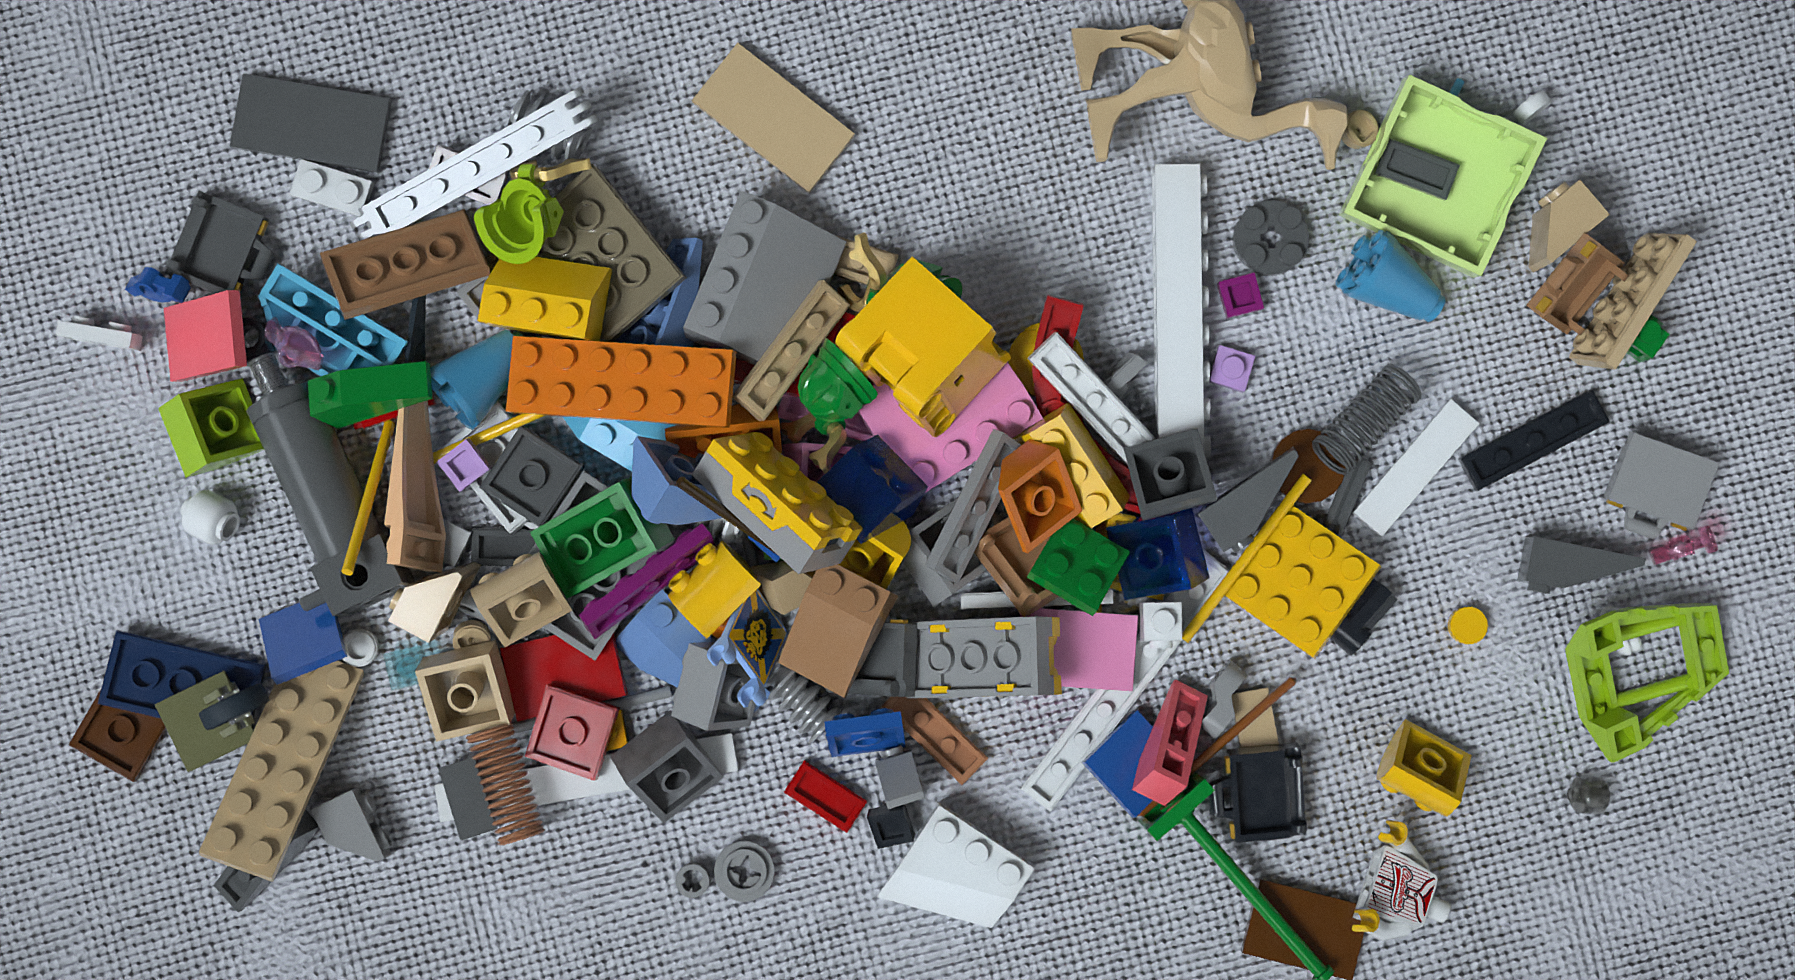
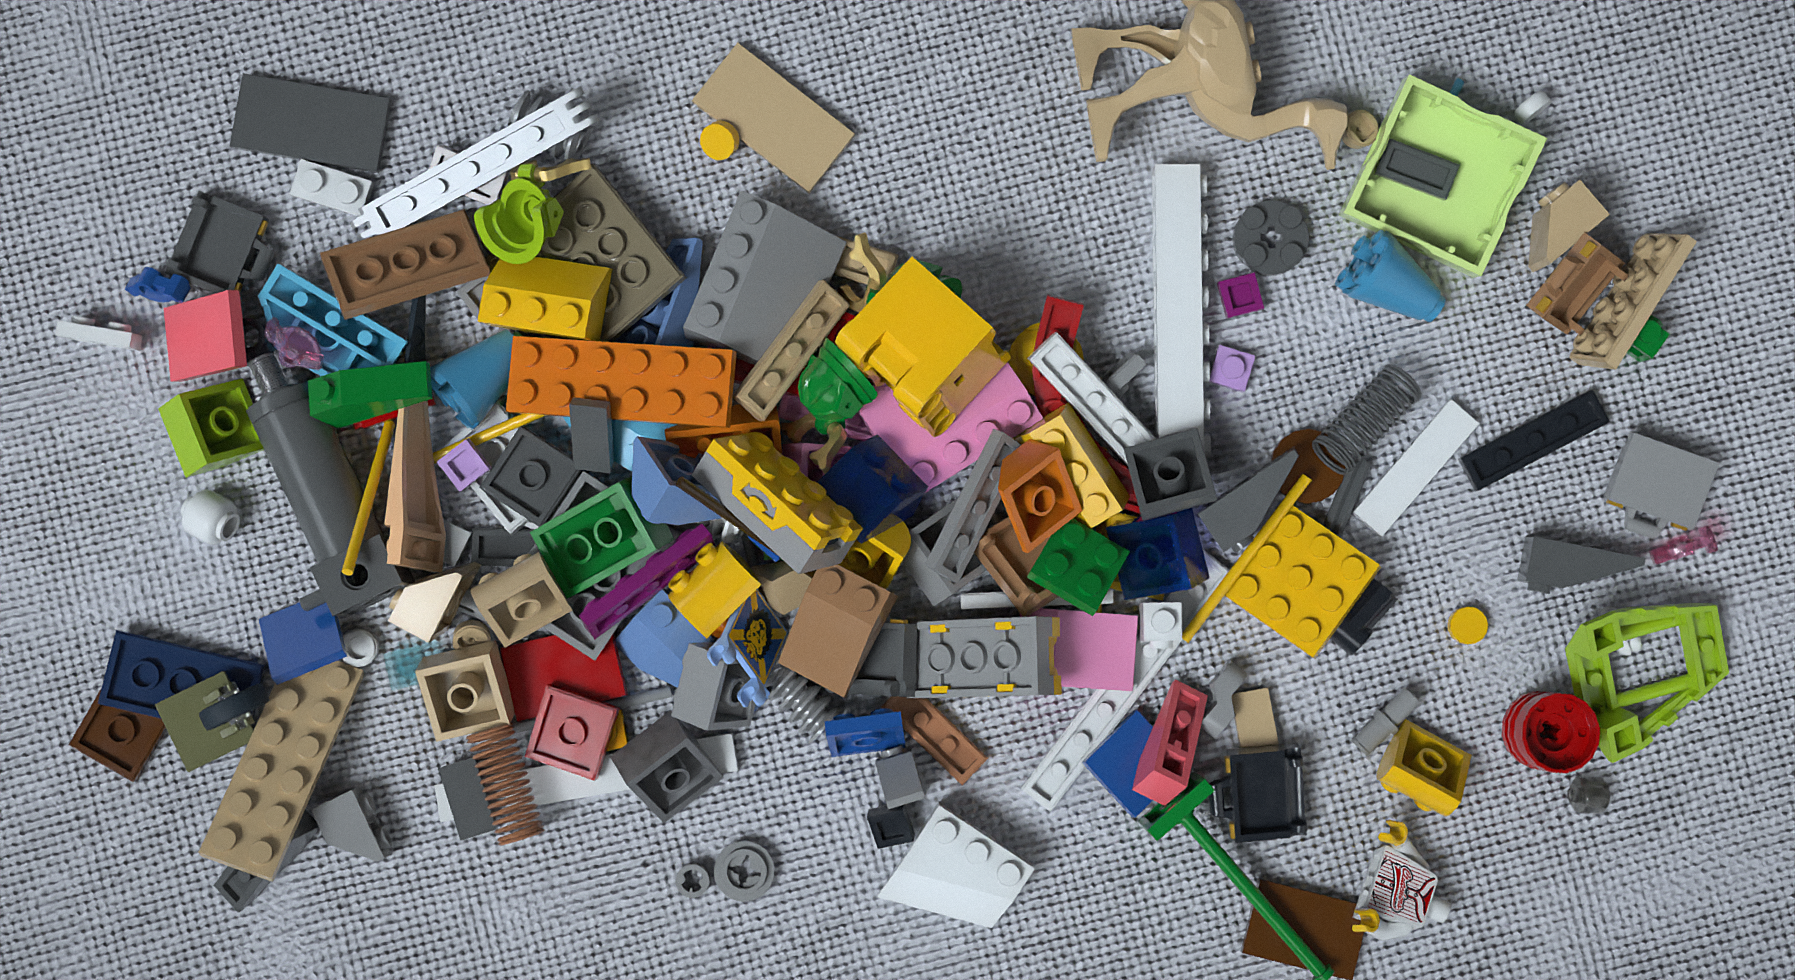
red tile [784,760,867,833] -> none
dark orange axle [1138,677,1296,816] -> none
none -> dark grey tile [569,397,614,473]
none -> yellow tile [700,120,740,160]
none -> light grey pin [1351,687,1421,757]
none -> red wheel [1502,691,1600,774]

